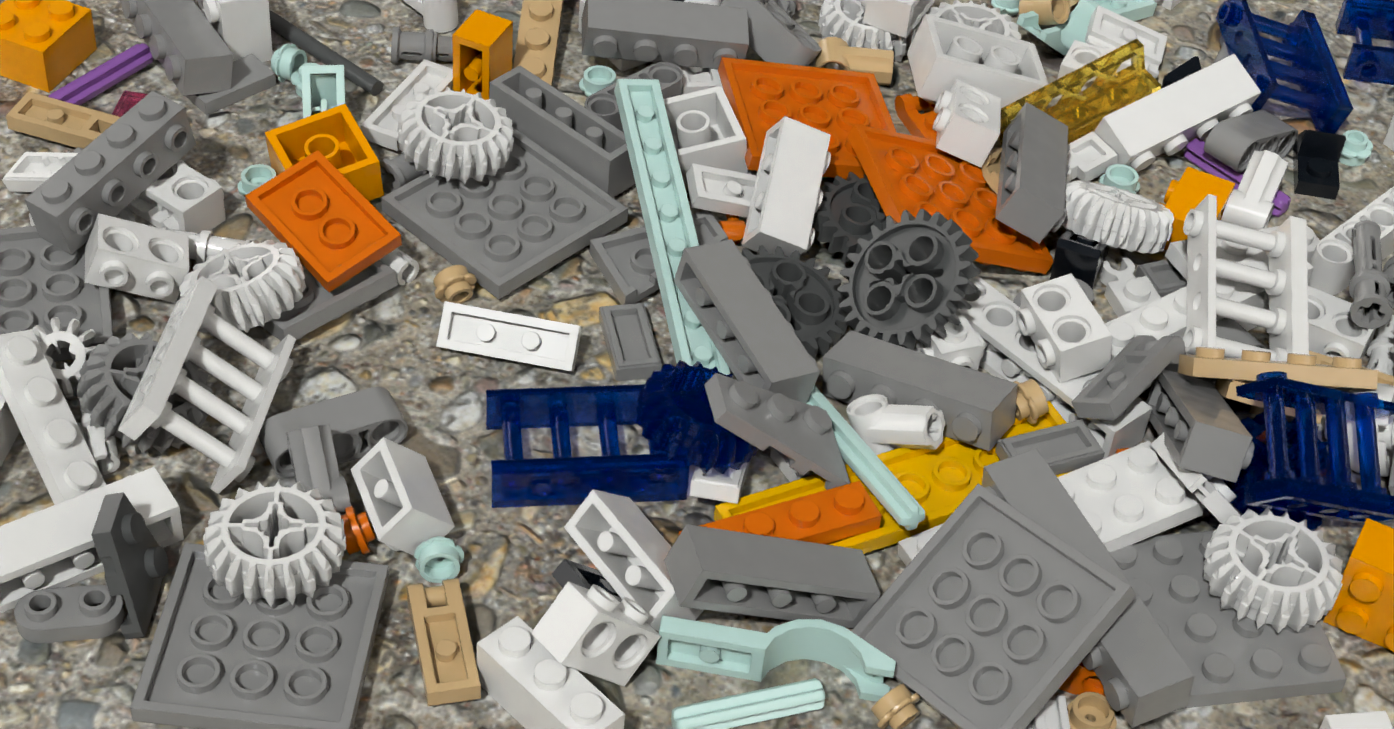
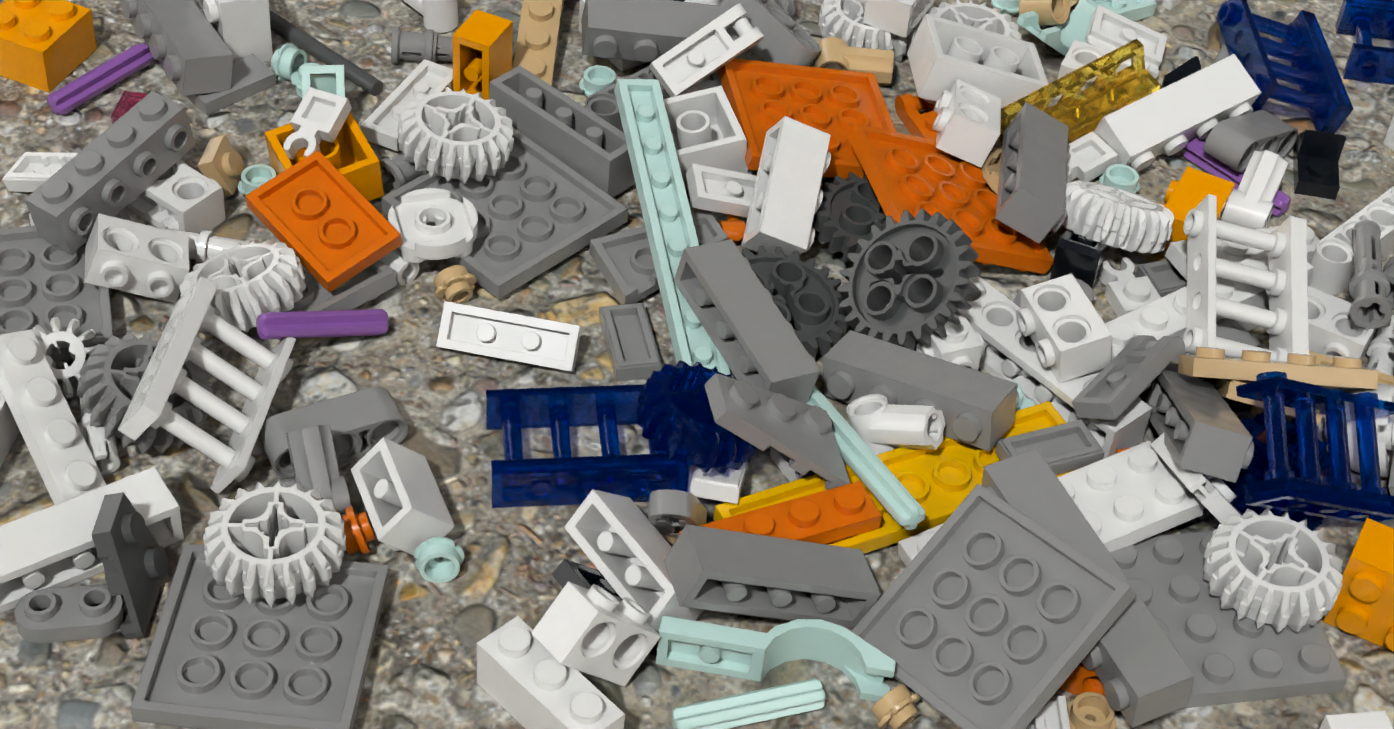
tan plate [6,91,121,149] -> none
tan plate [406,578,481,706] -> none
tan plate [1014,379,1049,424] -> none
light aqua plate [1339,130,1373,166] -> none
none -> tan plate [197,135,246,197]
none -> medium lavender axle [256,309,389,339]
none -> white plate [283,87,352,160]
none -> white plate [388,188,478,263]
none -> light grey beam [648,489,707,538]
none -> white plate [649,3,765,97]

